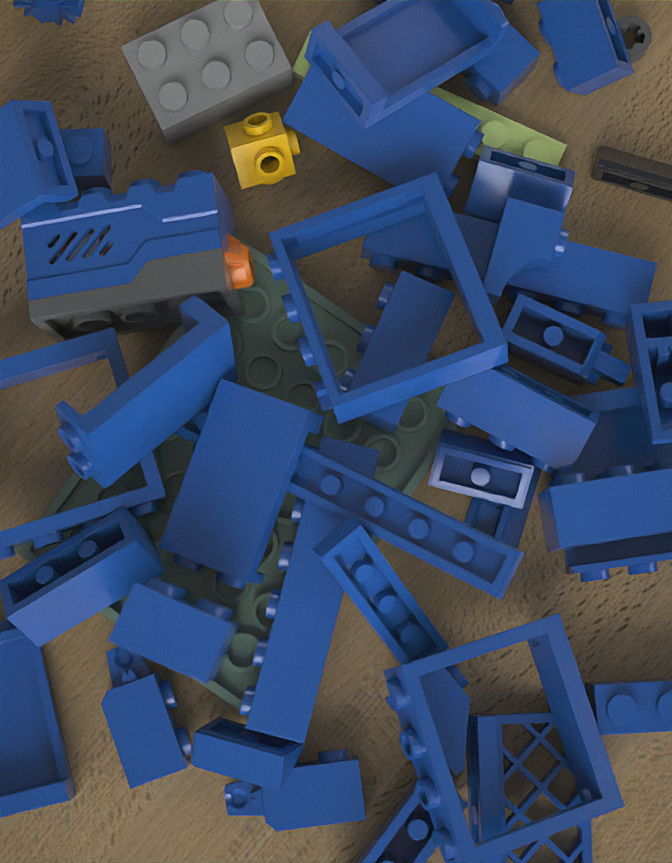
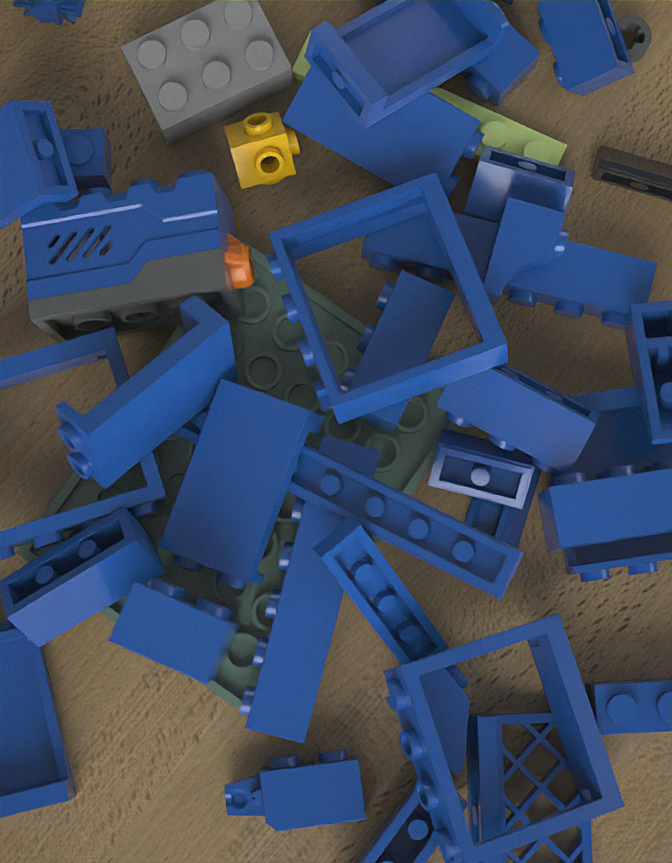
blue hinge [101,646,193,789] -> none
blue slope [191,717,305,790] -> none
blue hinge [501,293,632,387] -> none

